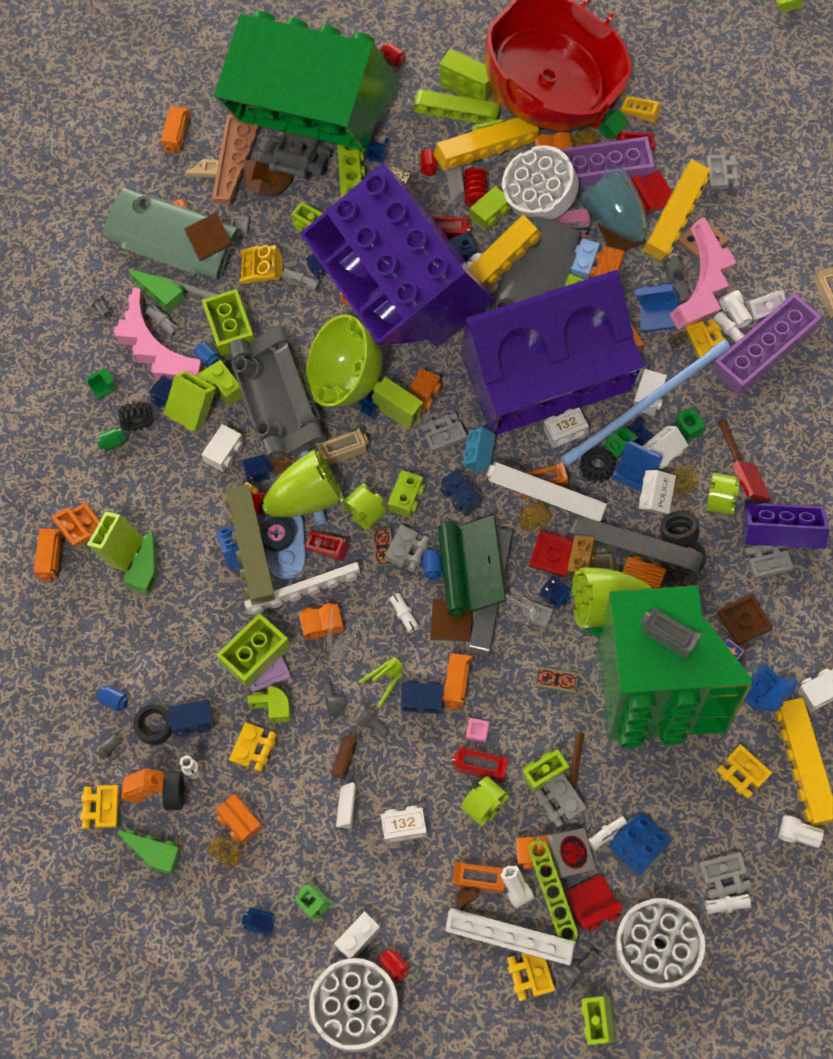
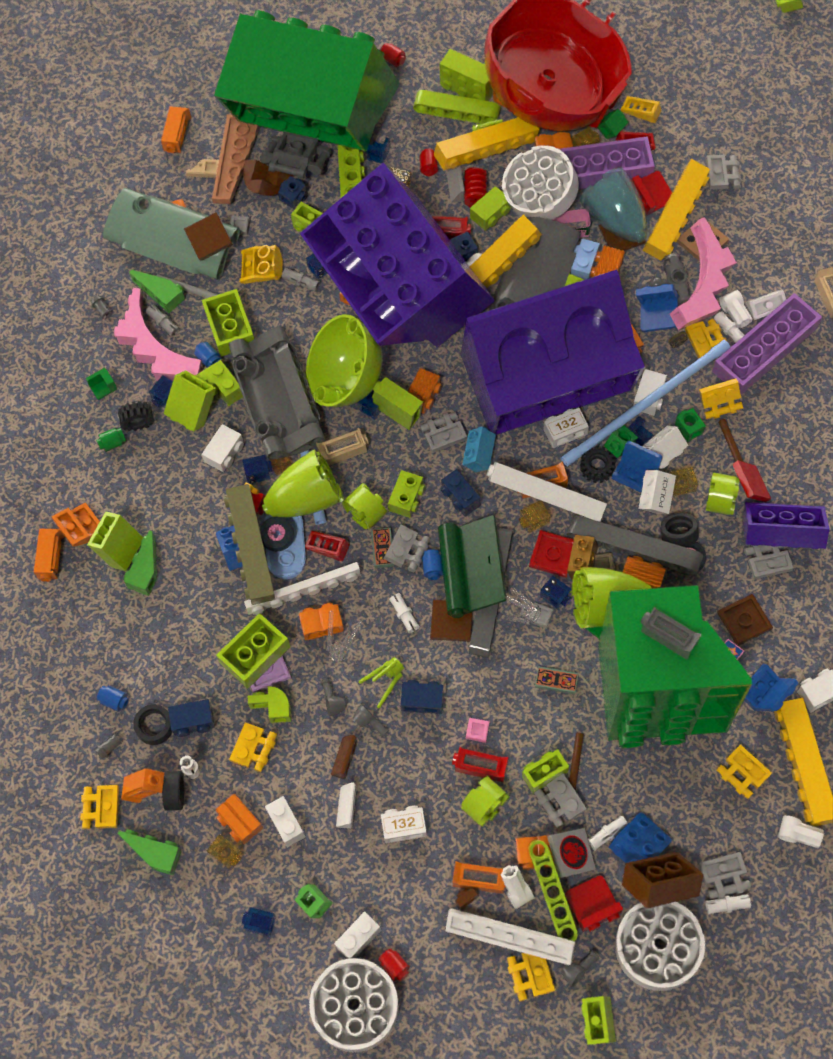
orange window [443,653,473,710] -> none
none -> white brick [265,796,305,847]
none -> dark blue brick [278,176,307,209]
none -> reddish brown brick [622,852,704,909]
none -> yellow plate [699,379,743,420]

